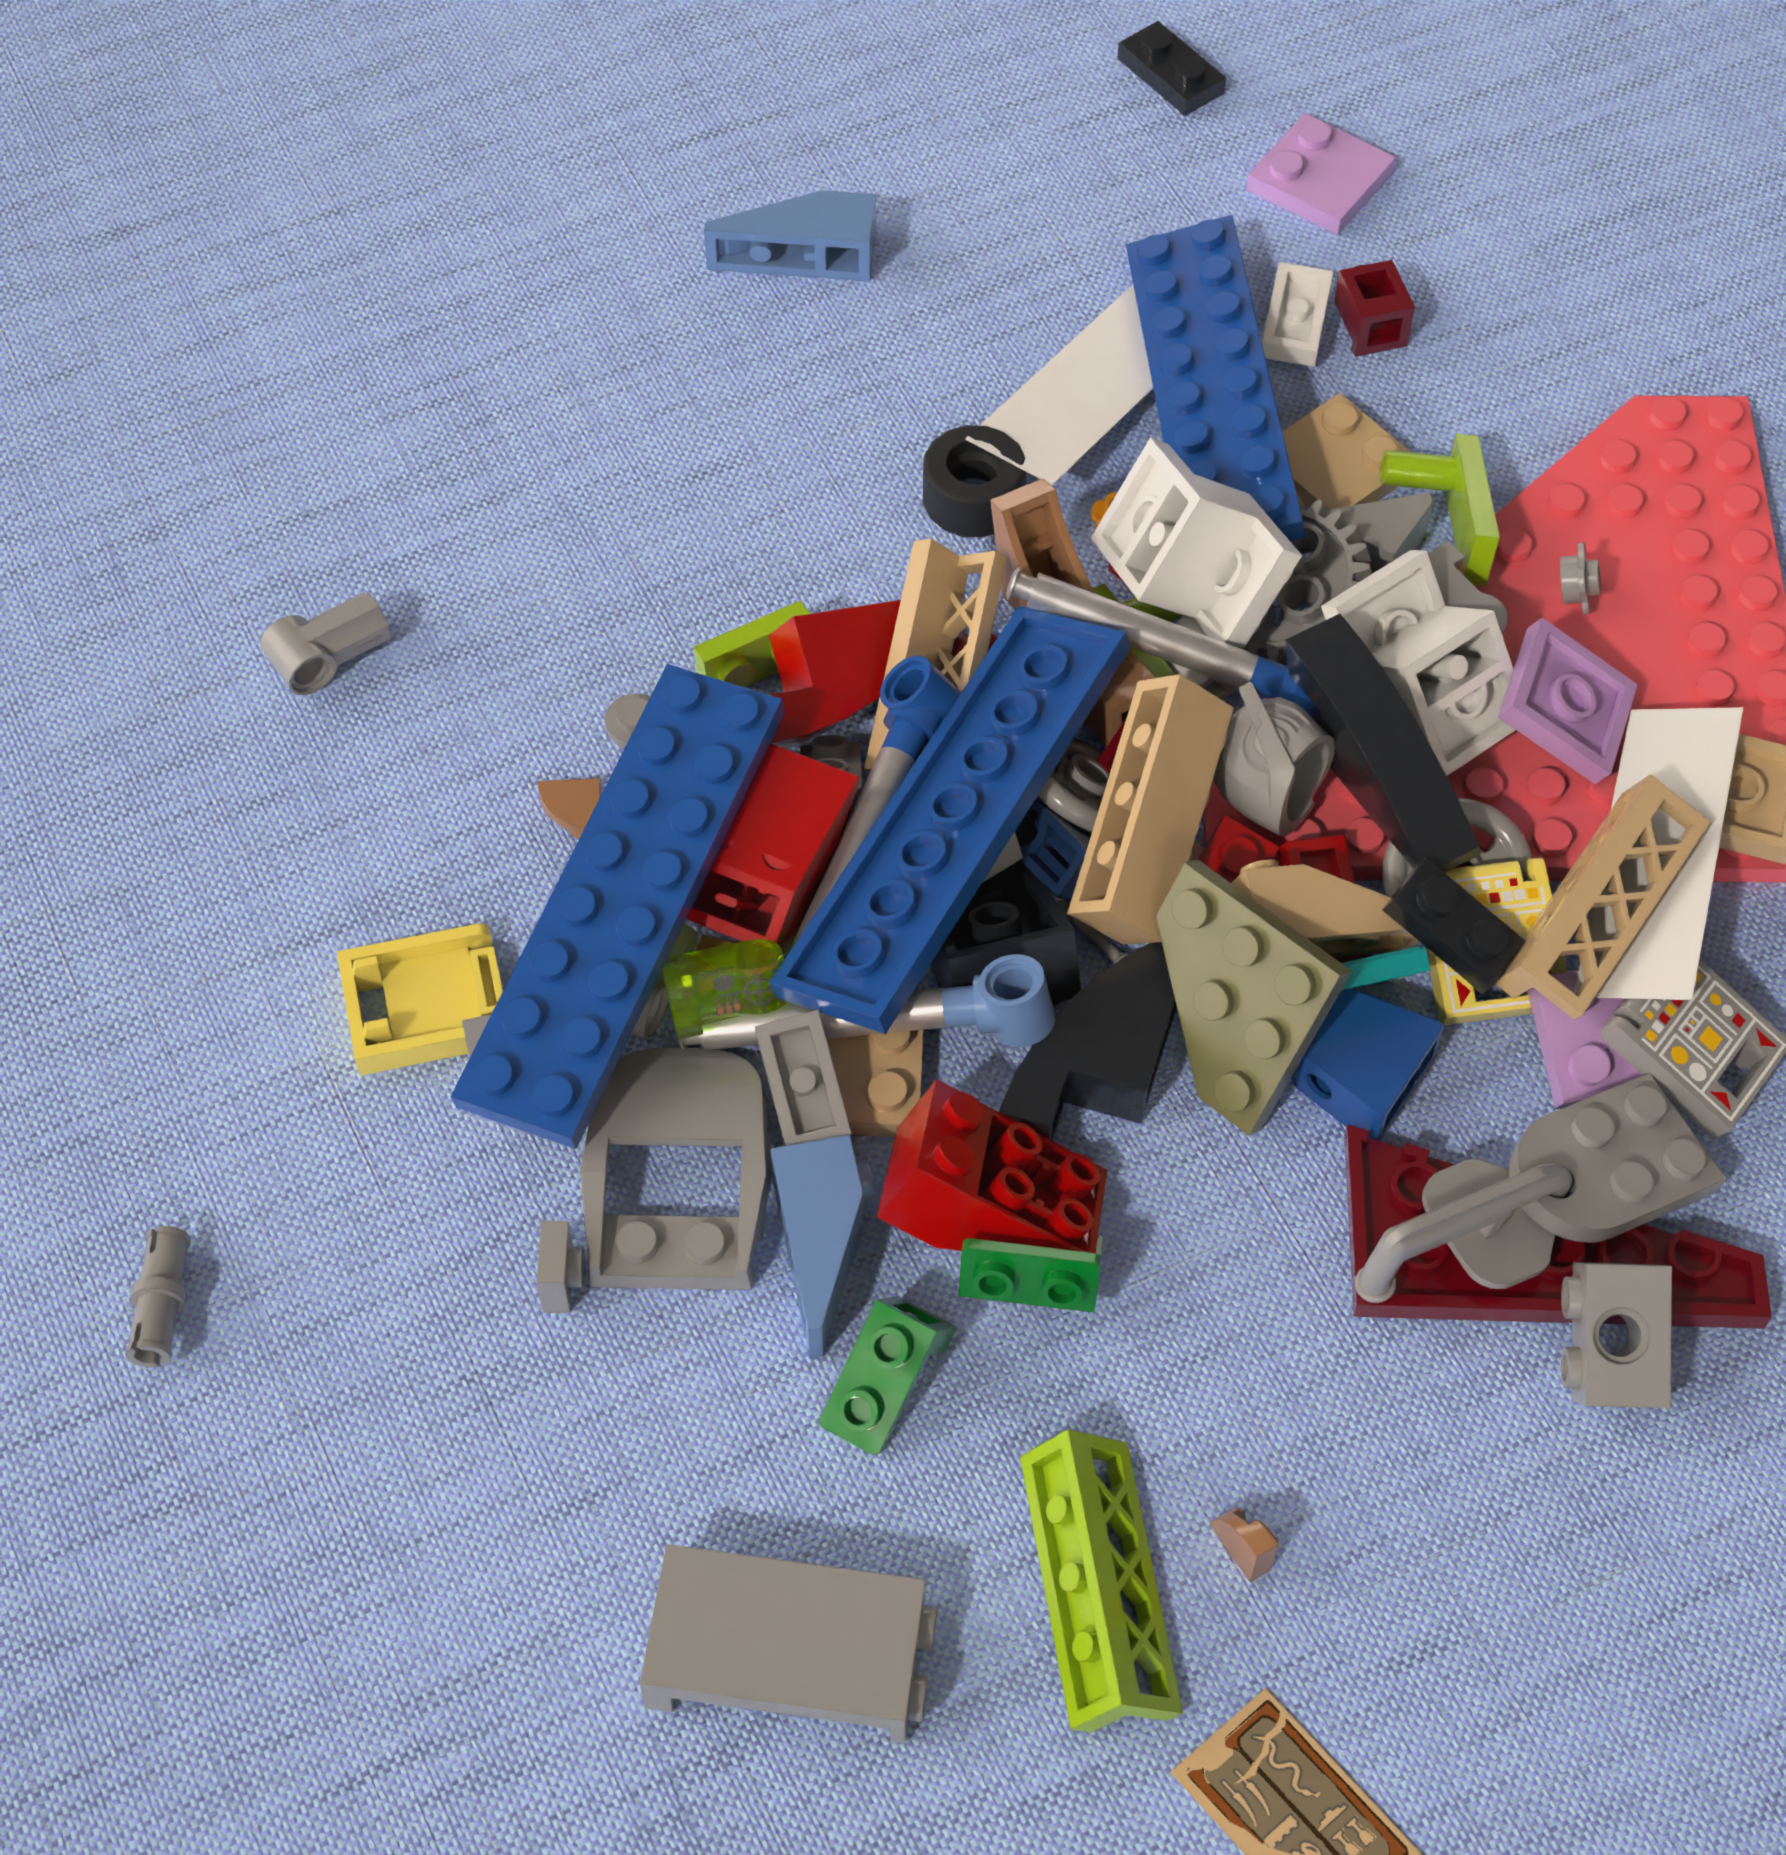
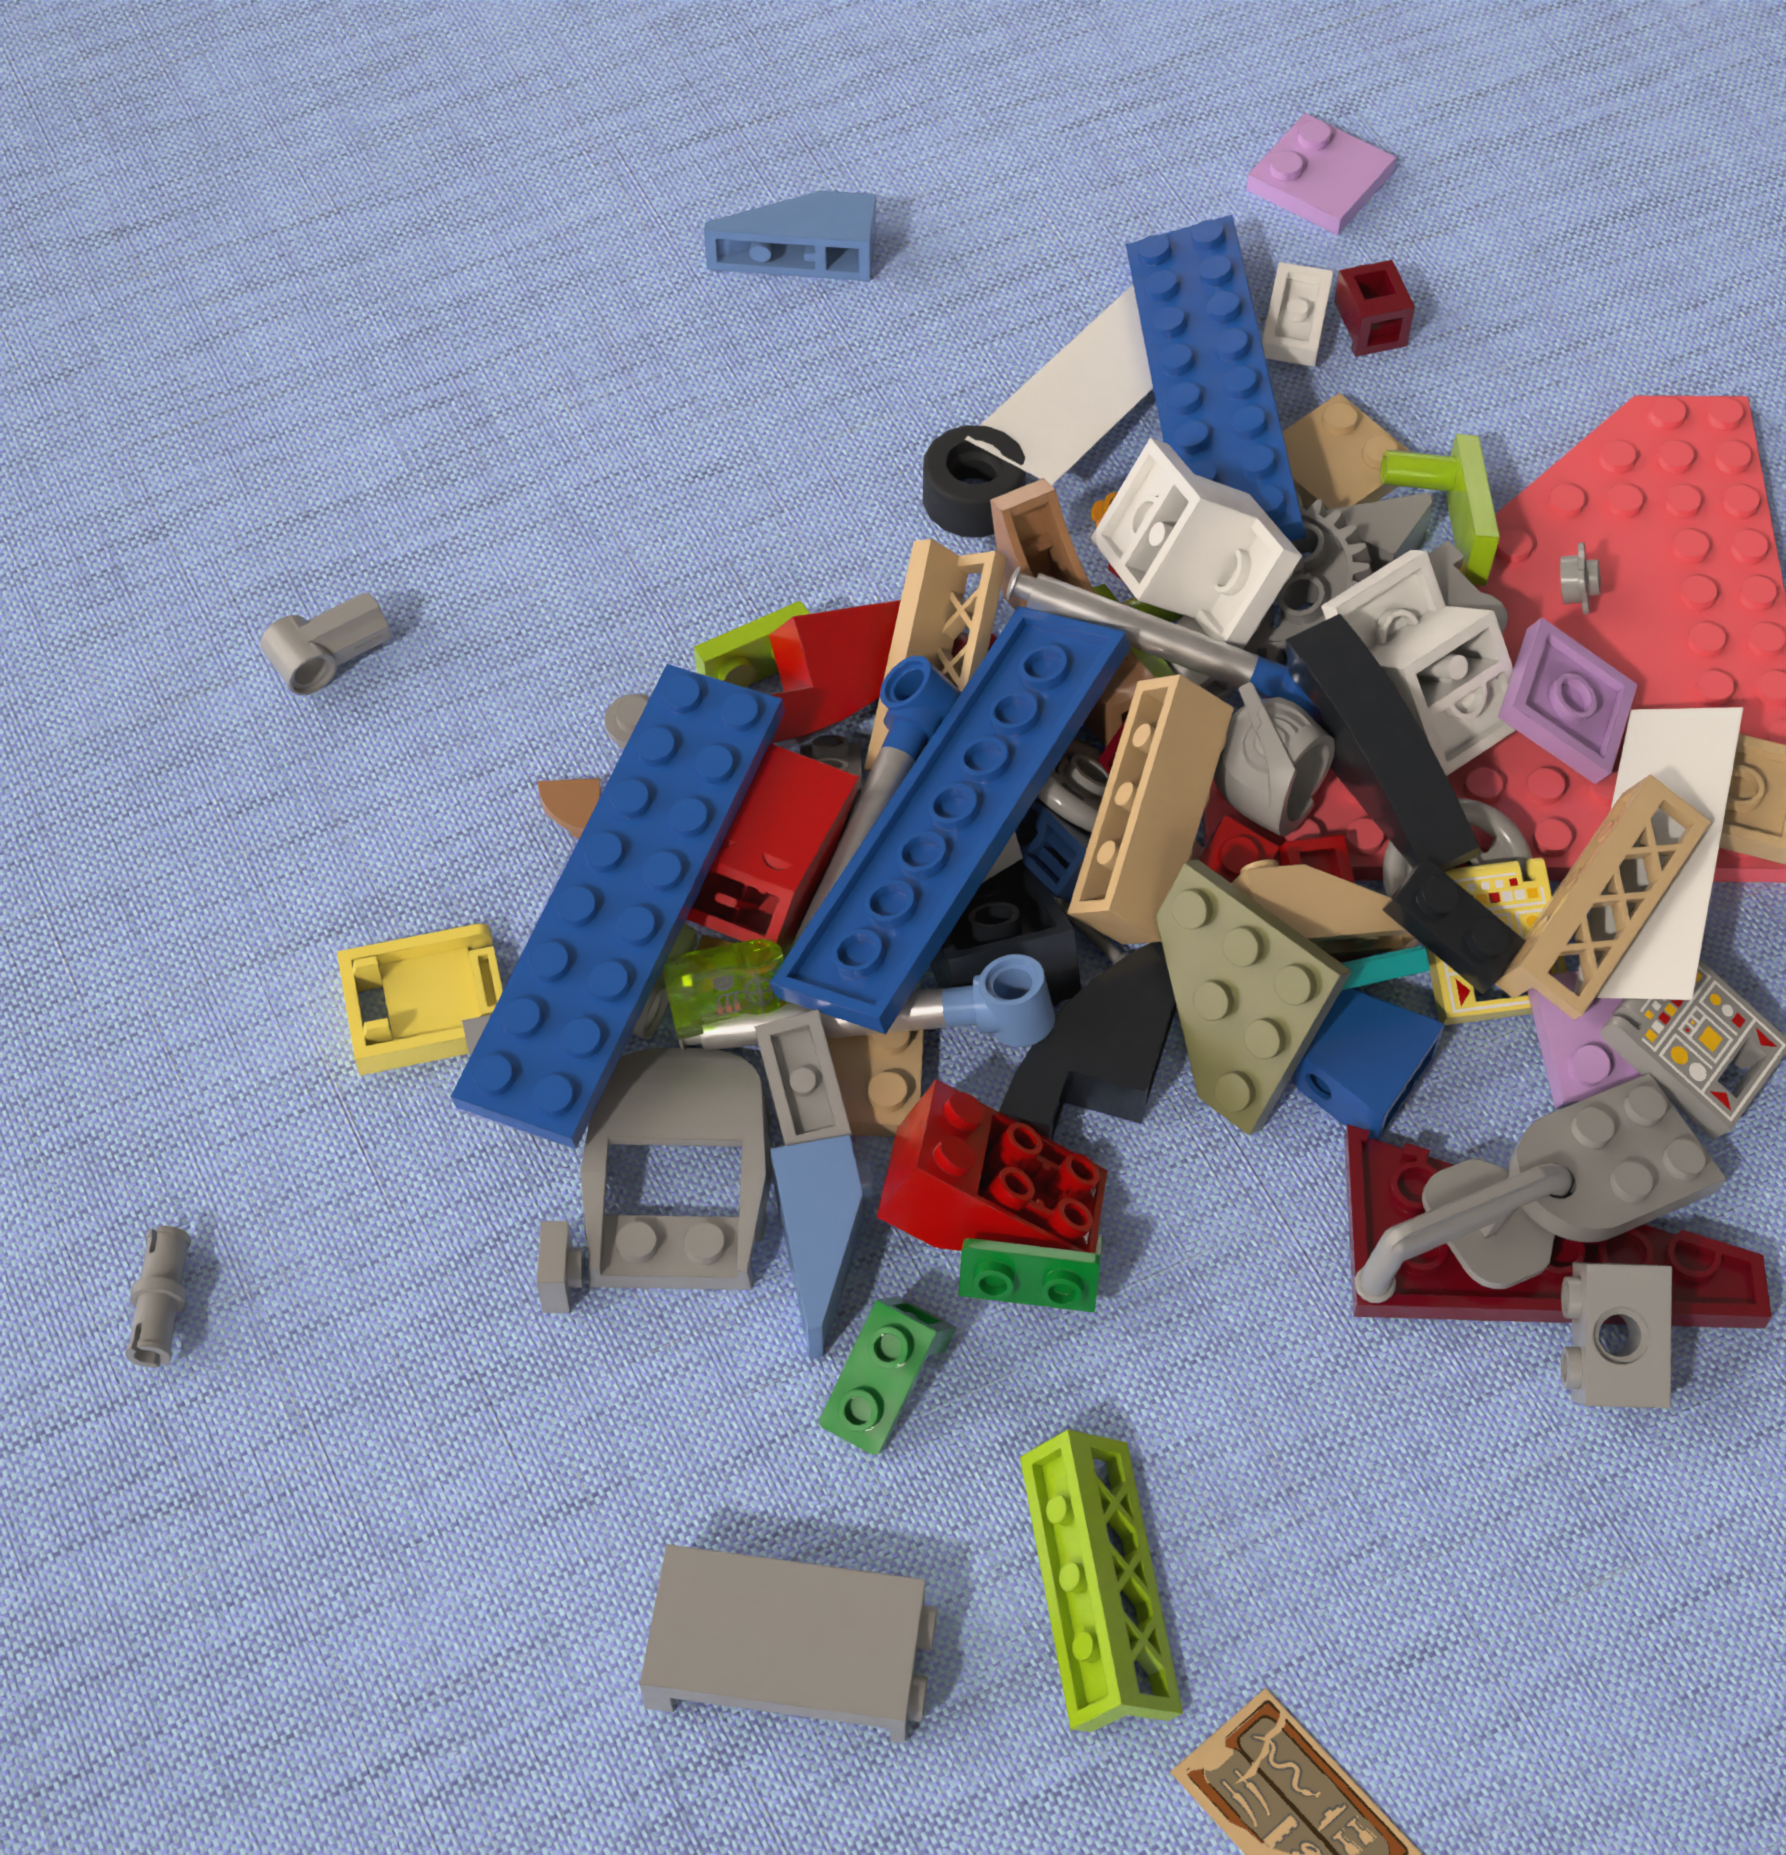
black plate [1117,21,1226,116] -> none
medium nougat tile [1210,1507,1279,1583] -> none

